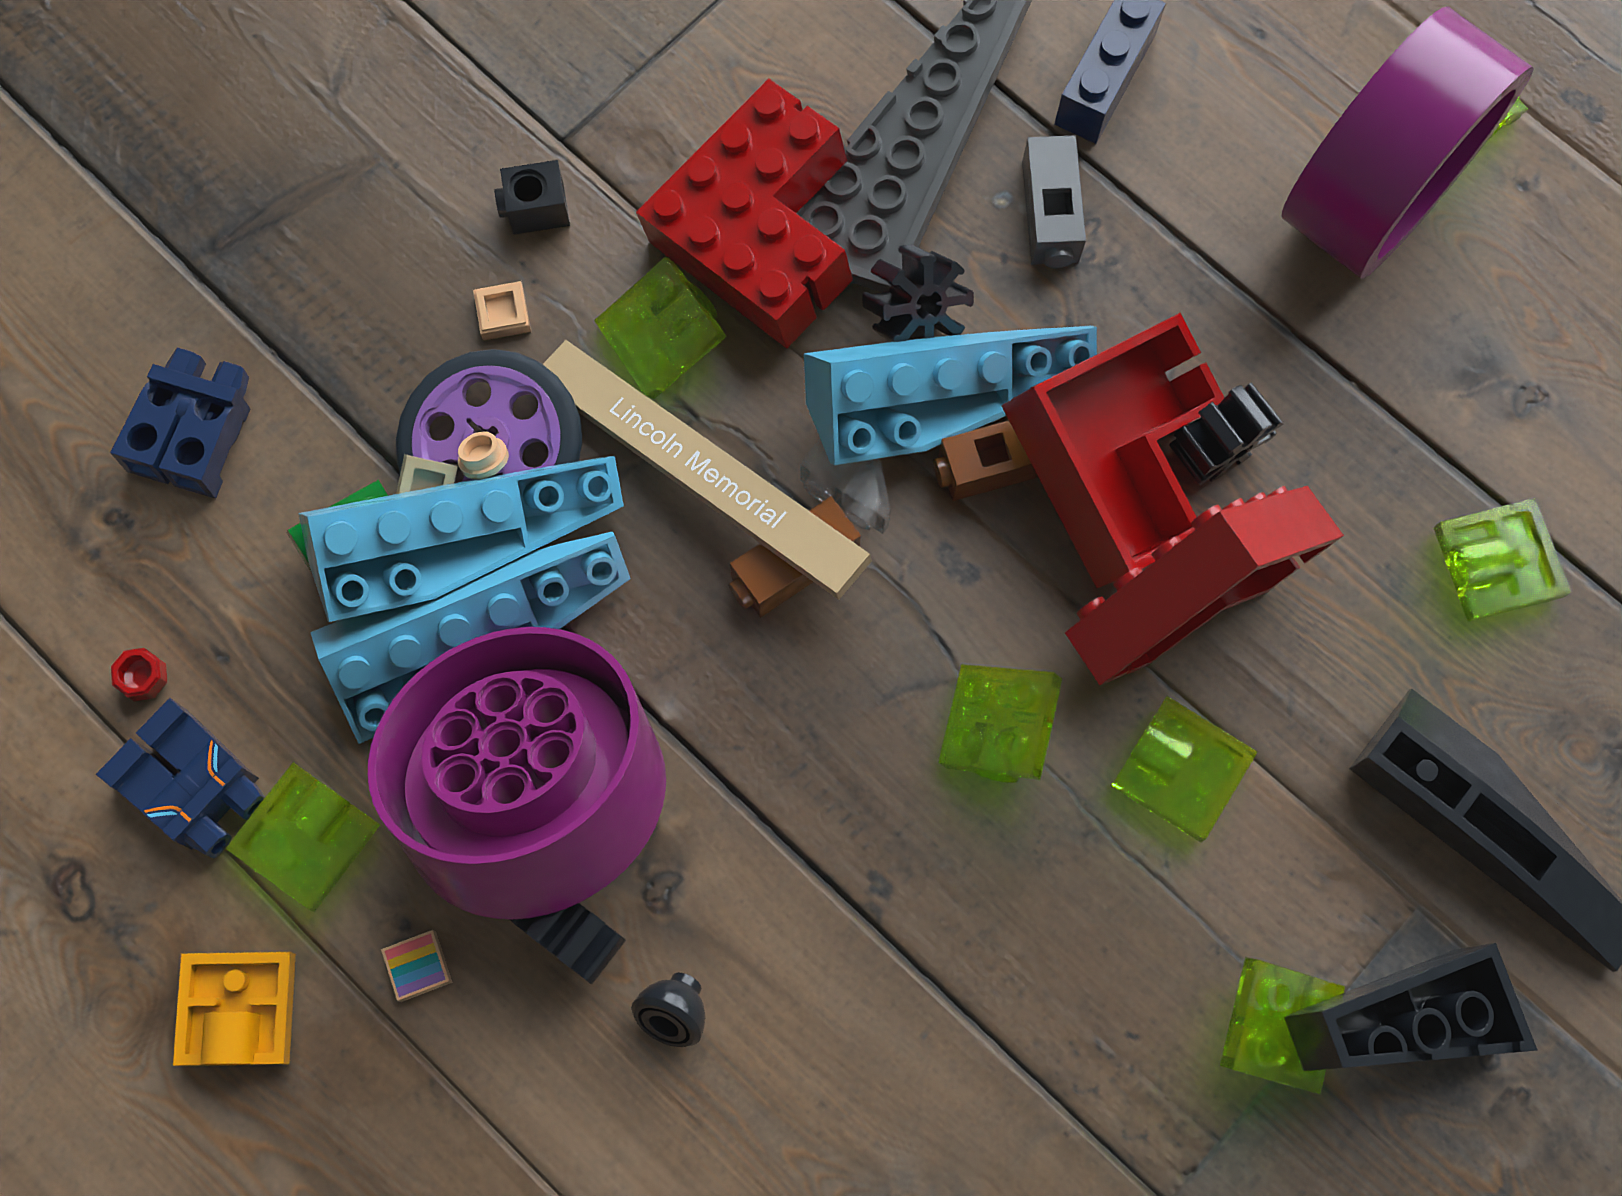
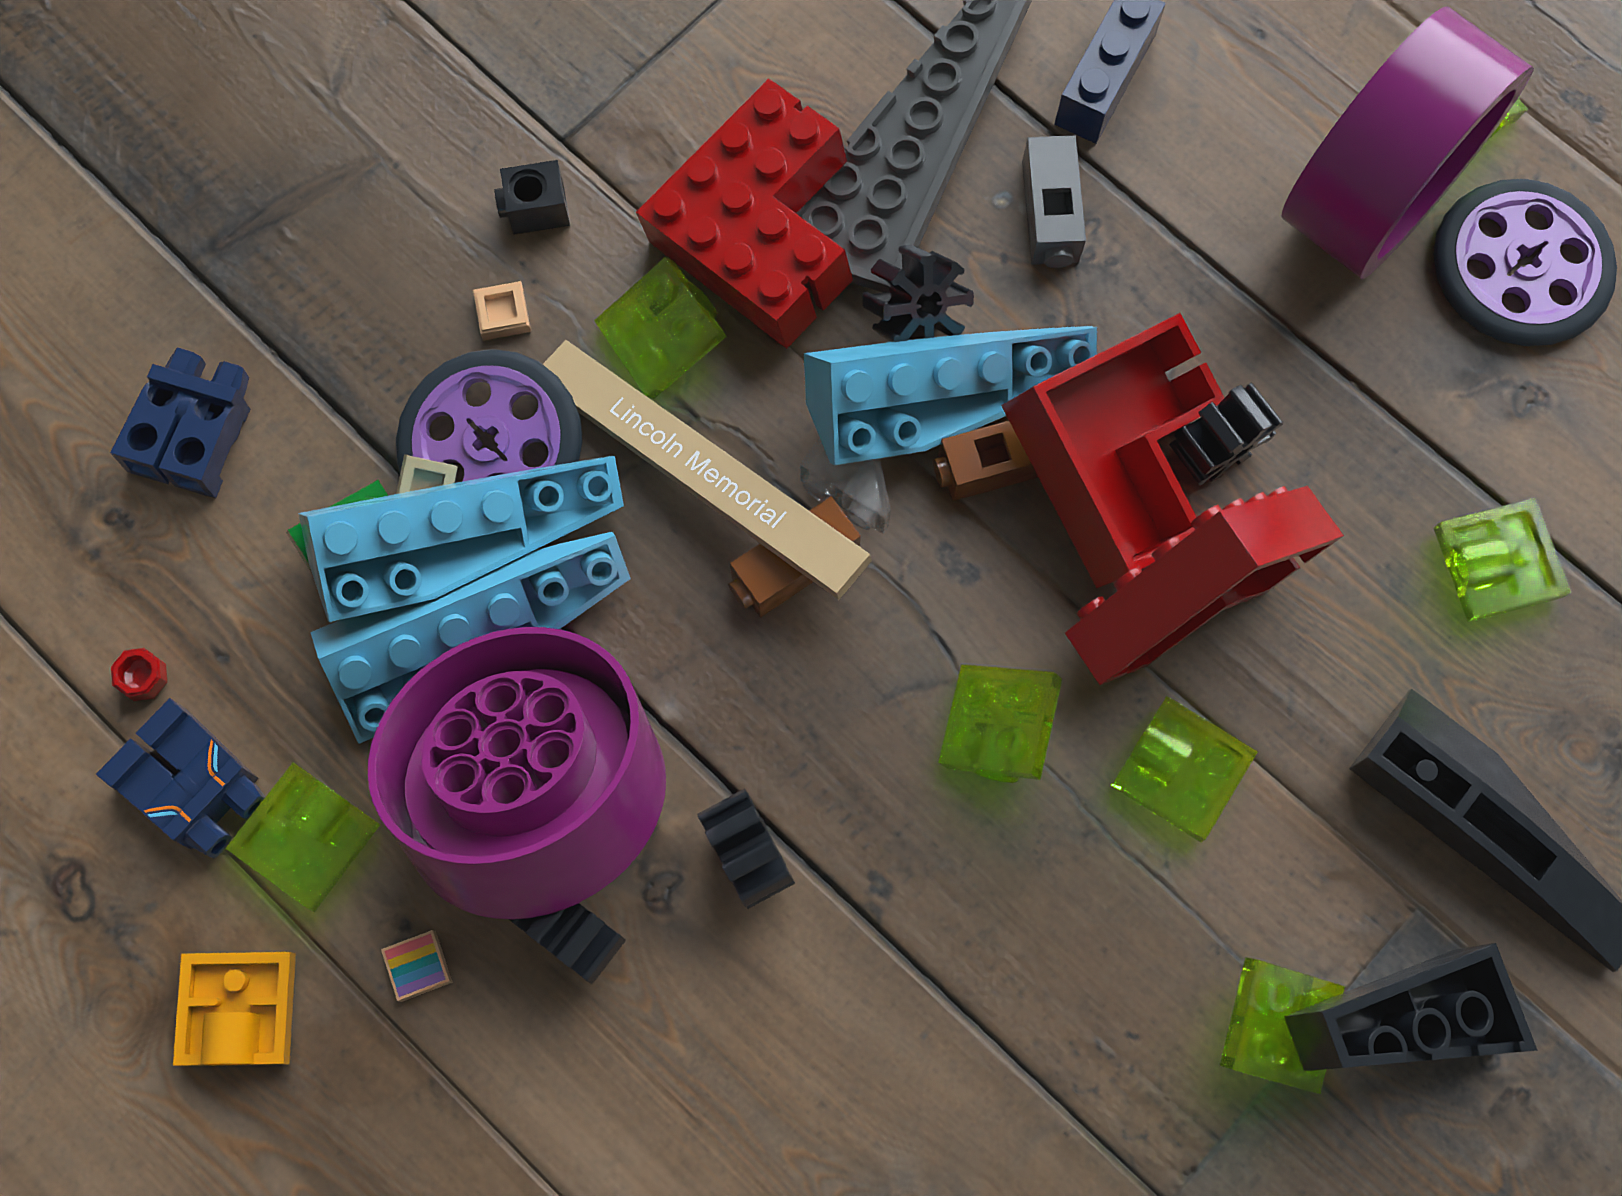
light nougat plate [458,432,509,479] -> none
black brick [631,972,706,1047] -> none
none -> black gear [697,789,795,909]
none -> wedge [1433,179,1617,346]

